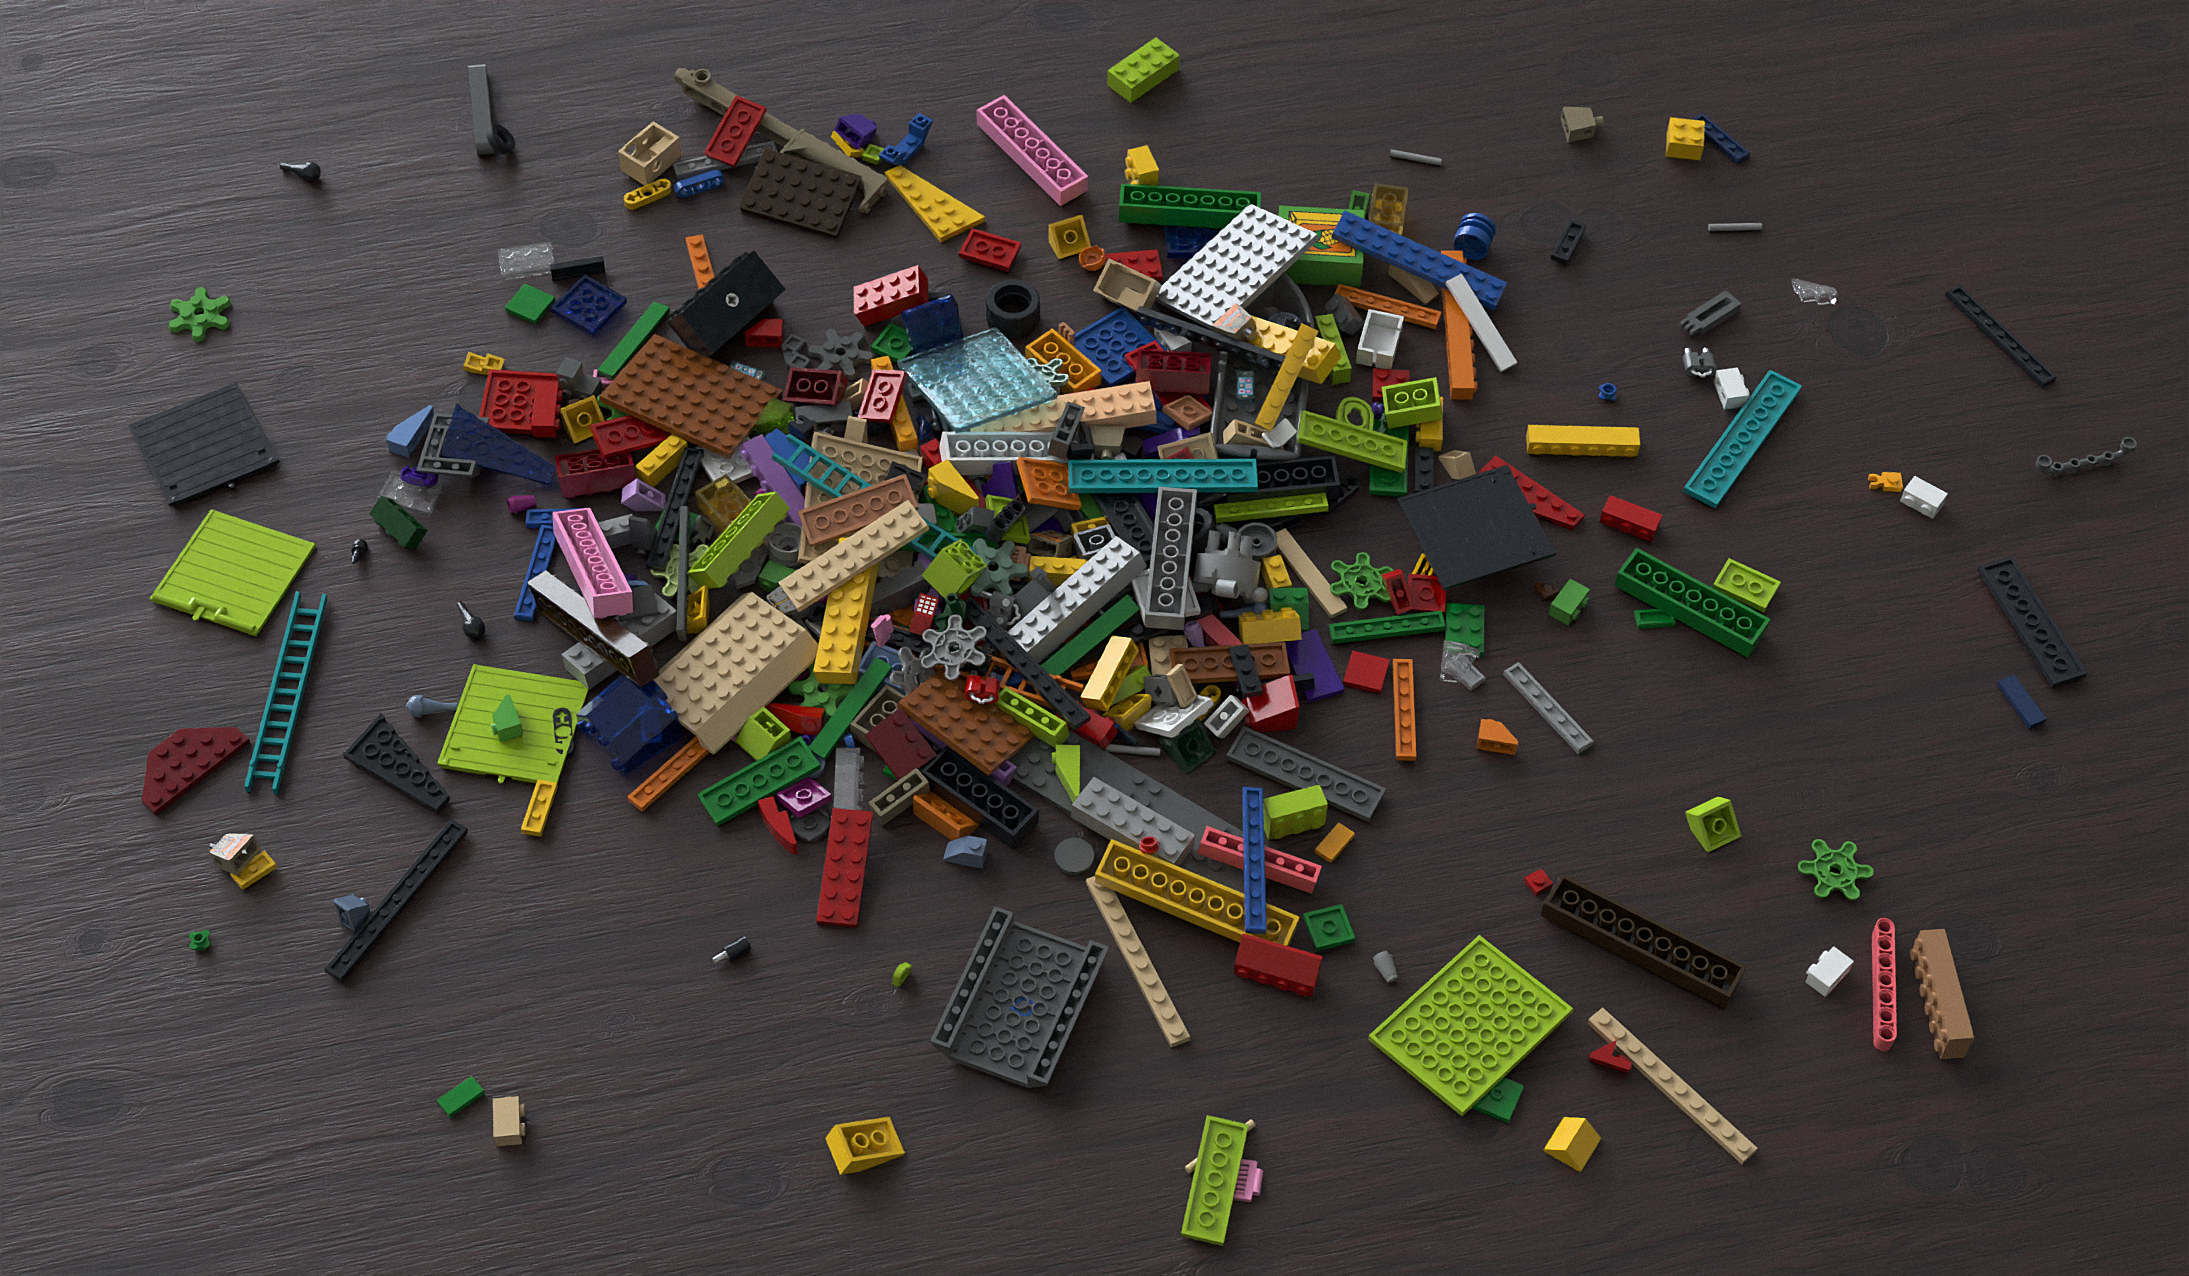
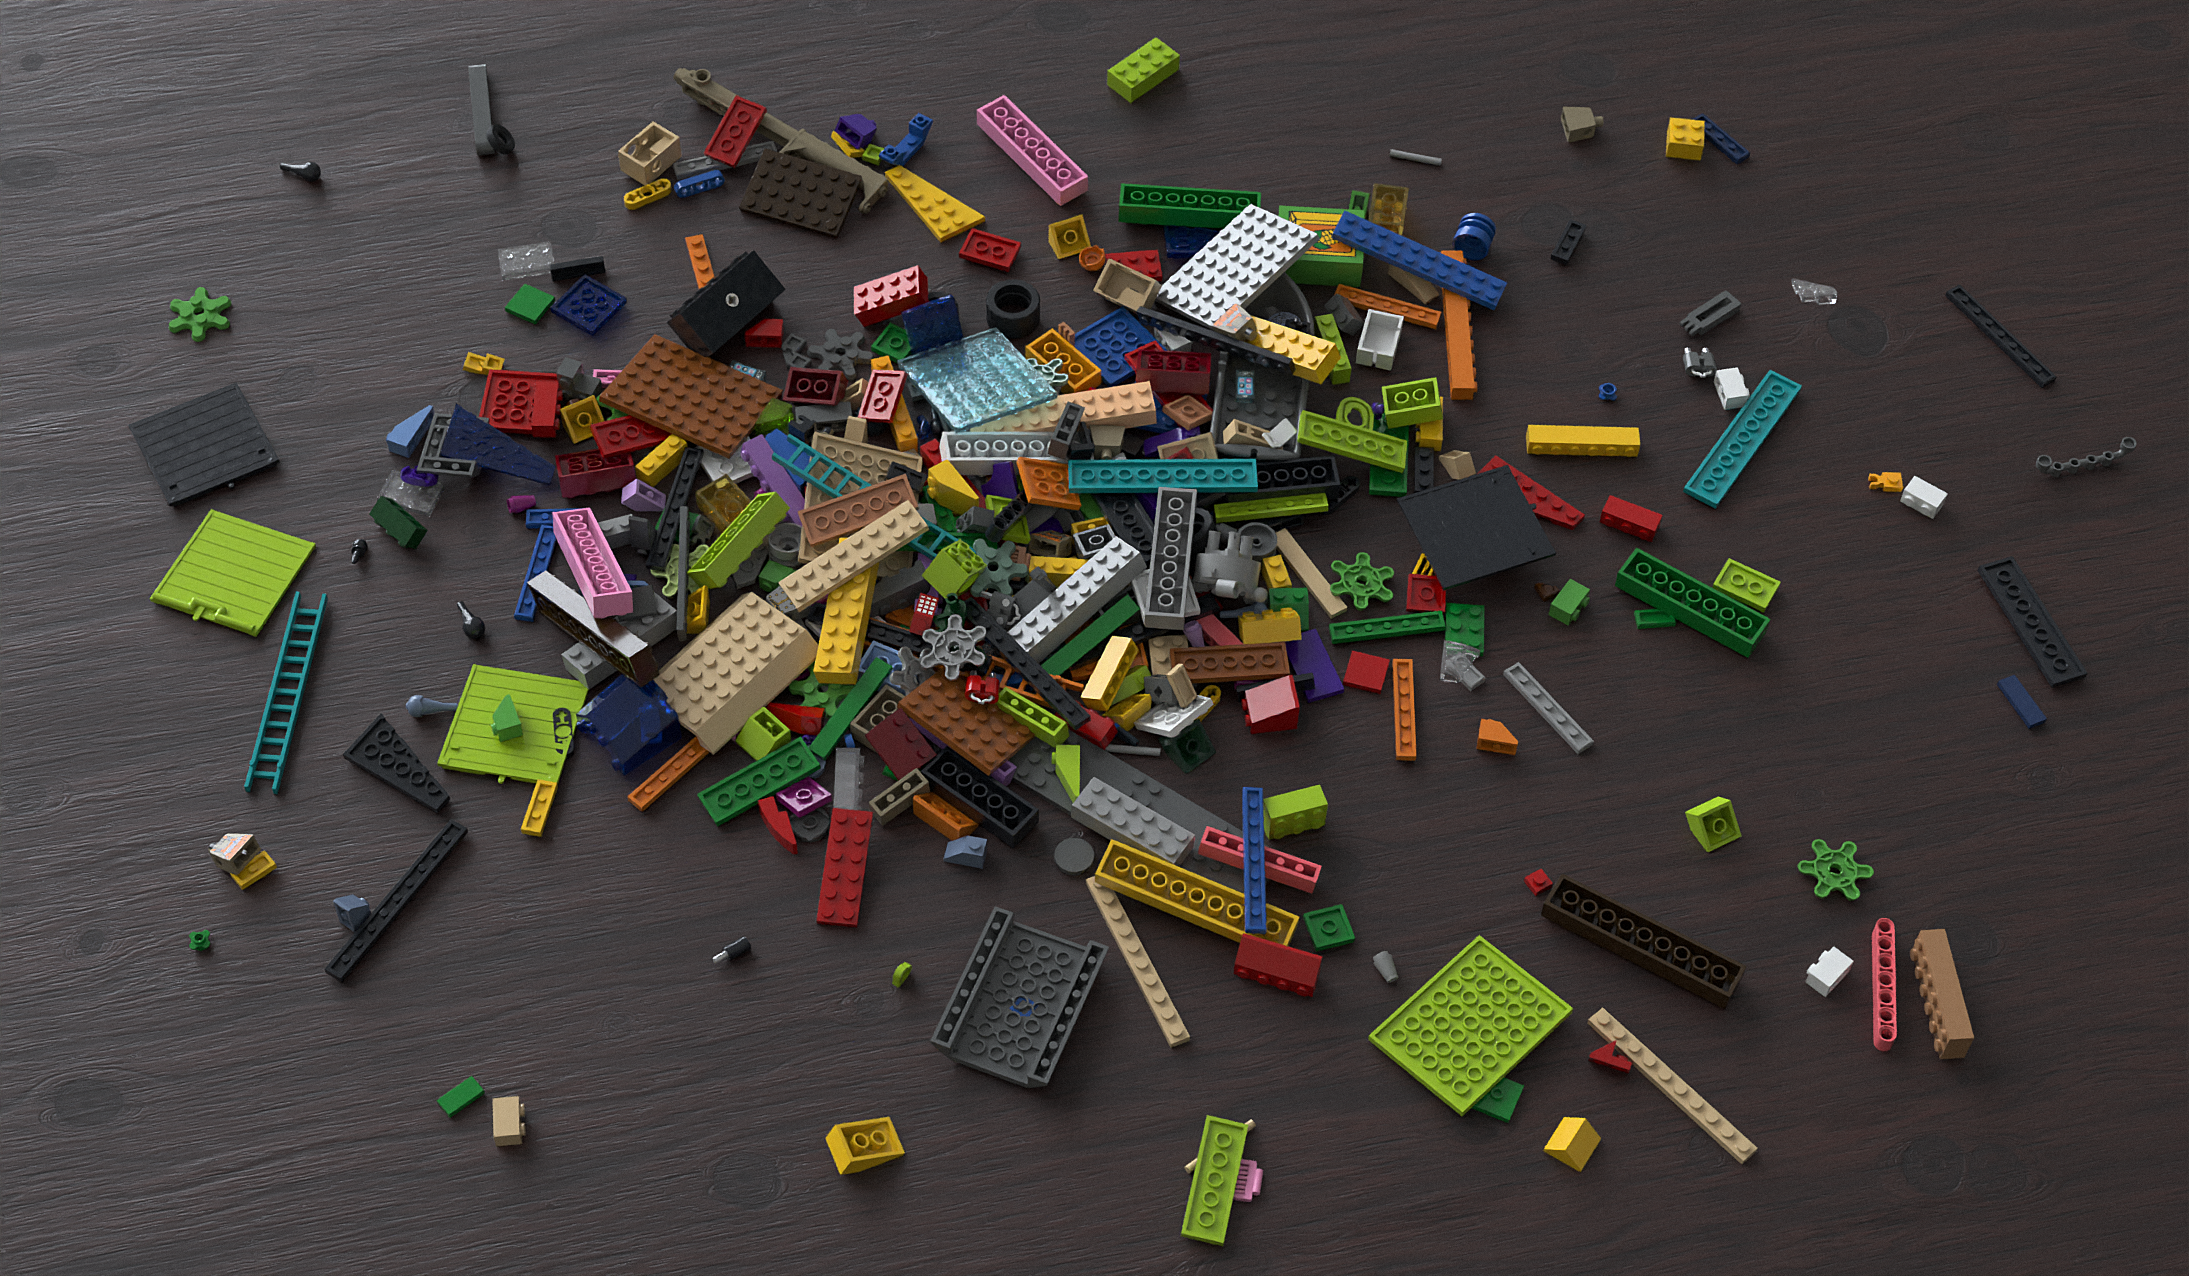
dark red plate [141,727,250,816] -> none
green tile [597,301,670,380] -> none
bright pink piece [871,614,894,648] -> none
yellow brick [1125,145,1159,186] -> none
red plate [1139,836,1160,855] -> none
white brick [1204,695,1250,739] -> none
dark grey plate [1226,726,1386,822] -> none
black plate [1229,644,1263,698] -> none
yellow plate [1254,323,1318,432] -> none
light orange tile [1315,823,1355,863] -> none
red plate [1372,368,1410,402] -> none
red slope [1381,569,1415,614] -> none
white tile [1446,274,1517,372] -> none
light grey bar [1708,223,1762,231] -> none

